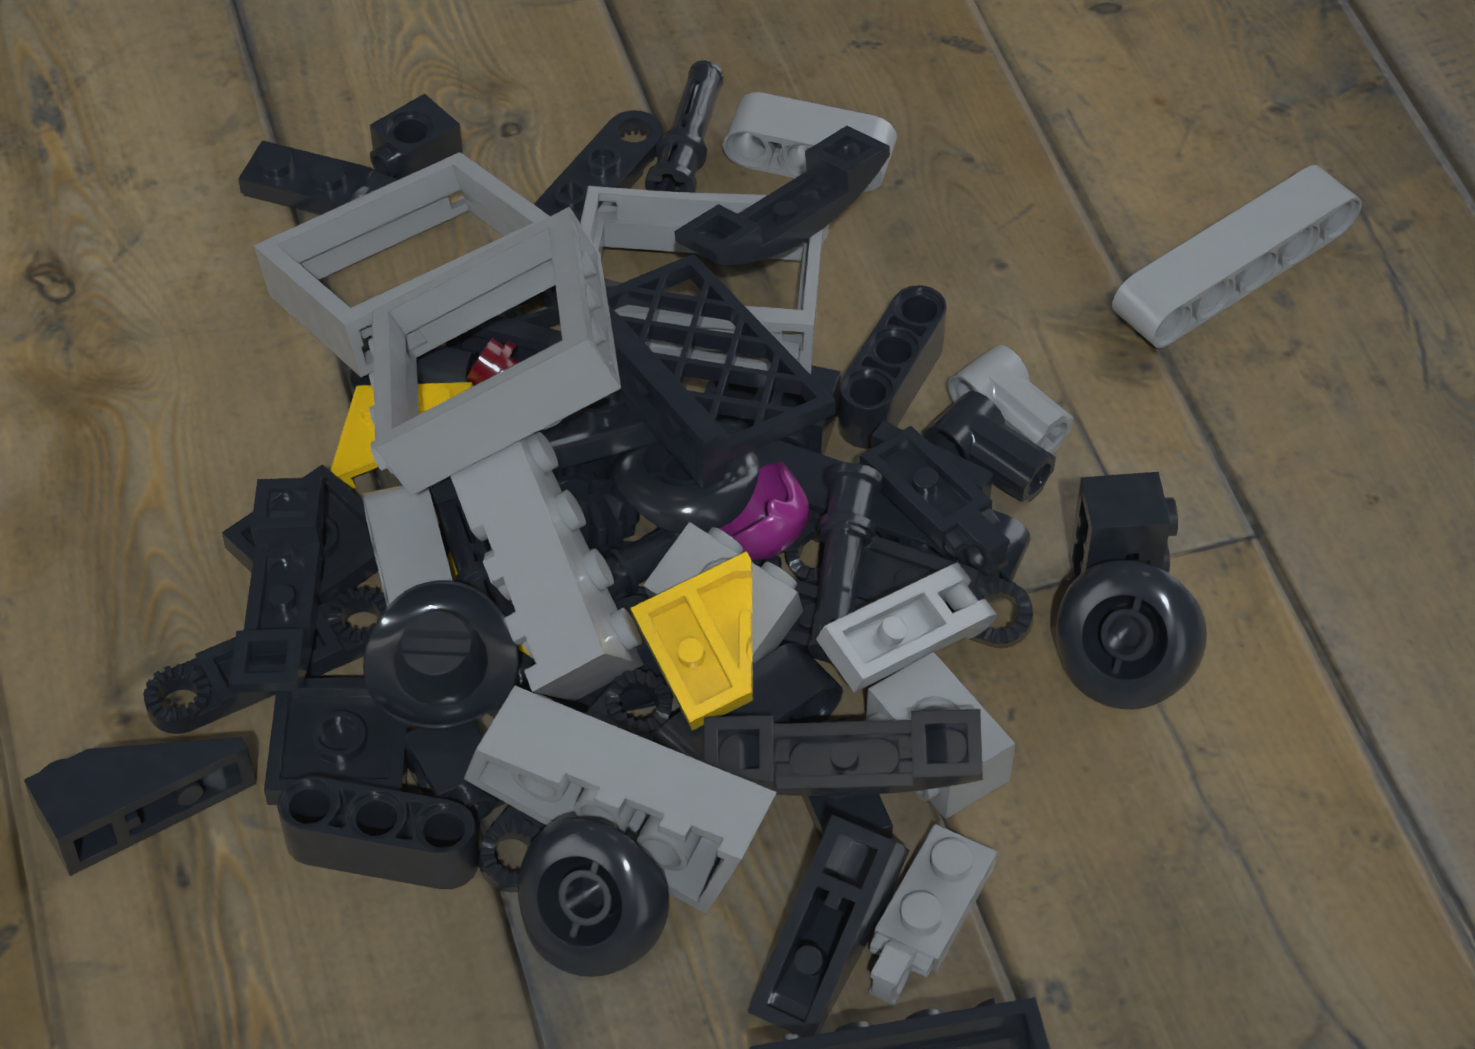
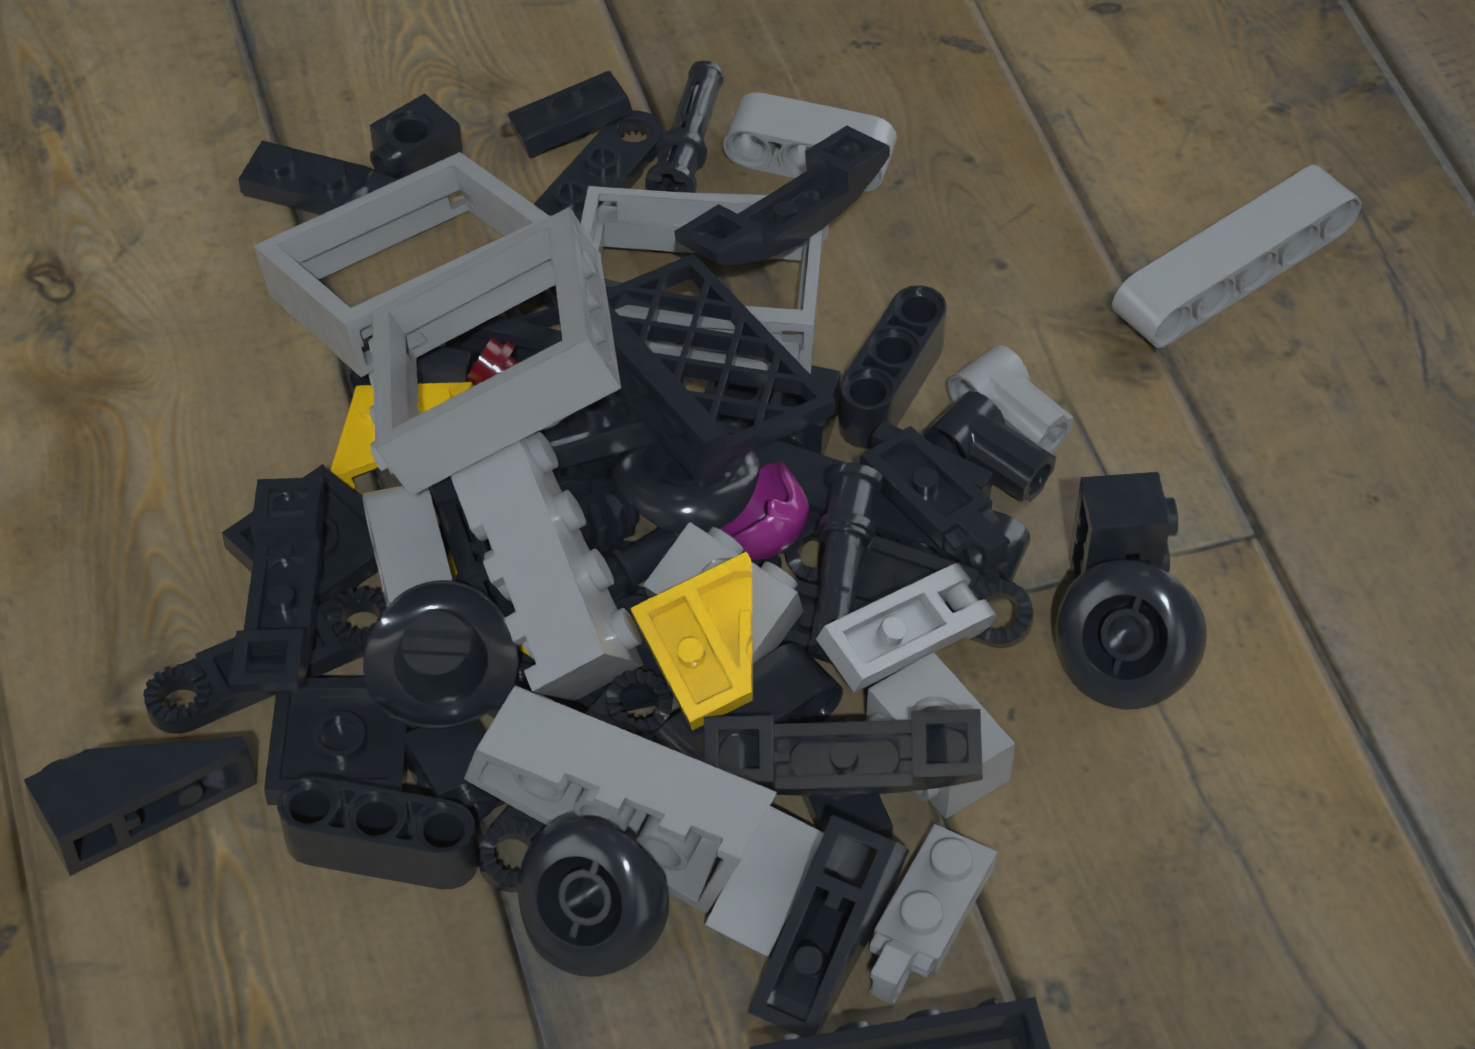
none -> black plate [507,71,633,157]
none -> light grey slope [705,806,824,959]

